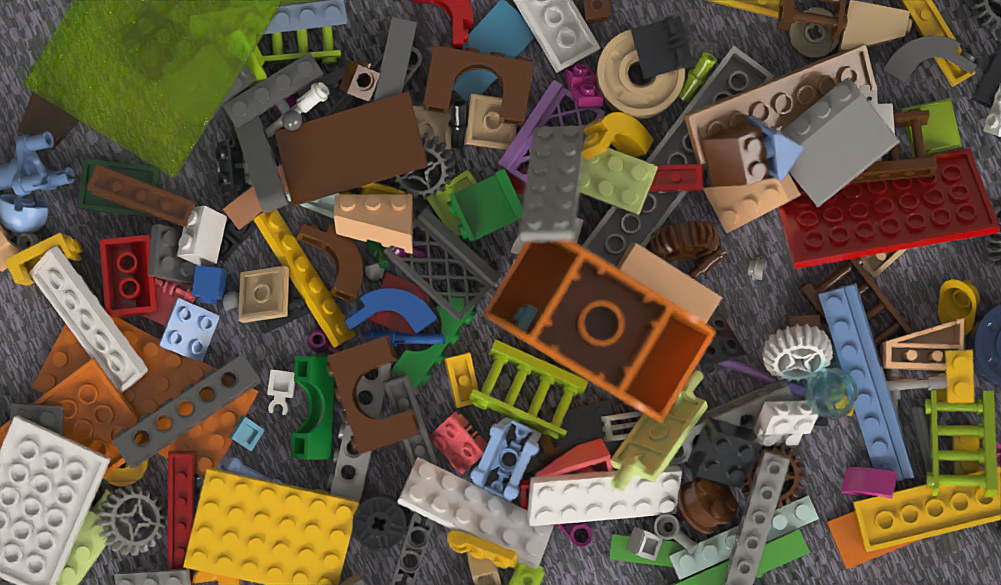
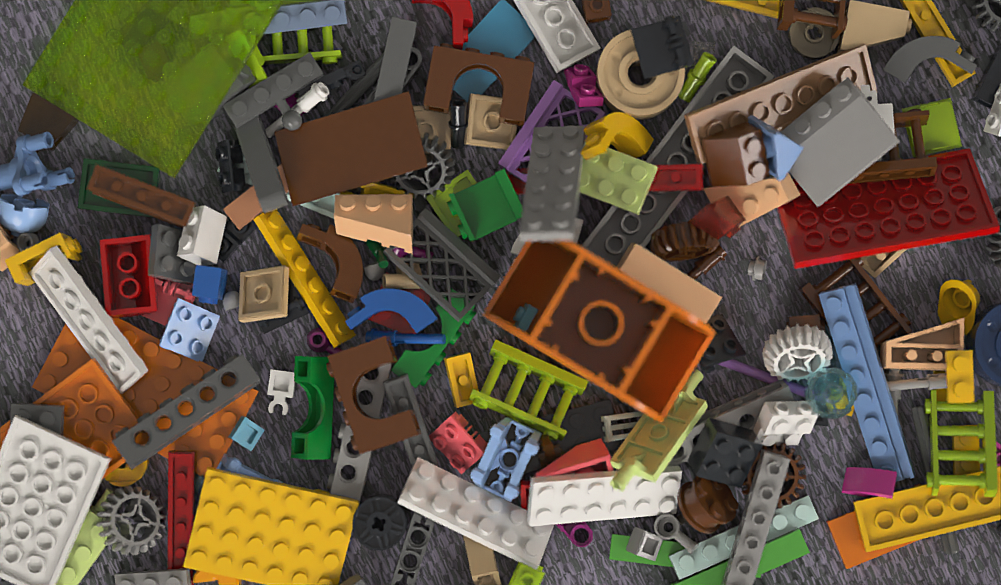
reddish brown brick [339,59,380,101] -> none
yellow hinge [447,530,519,569] -> none
none -> tan piece [382,263,422,289]
none -> clear red slope [689,196,746,240]

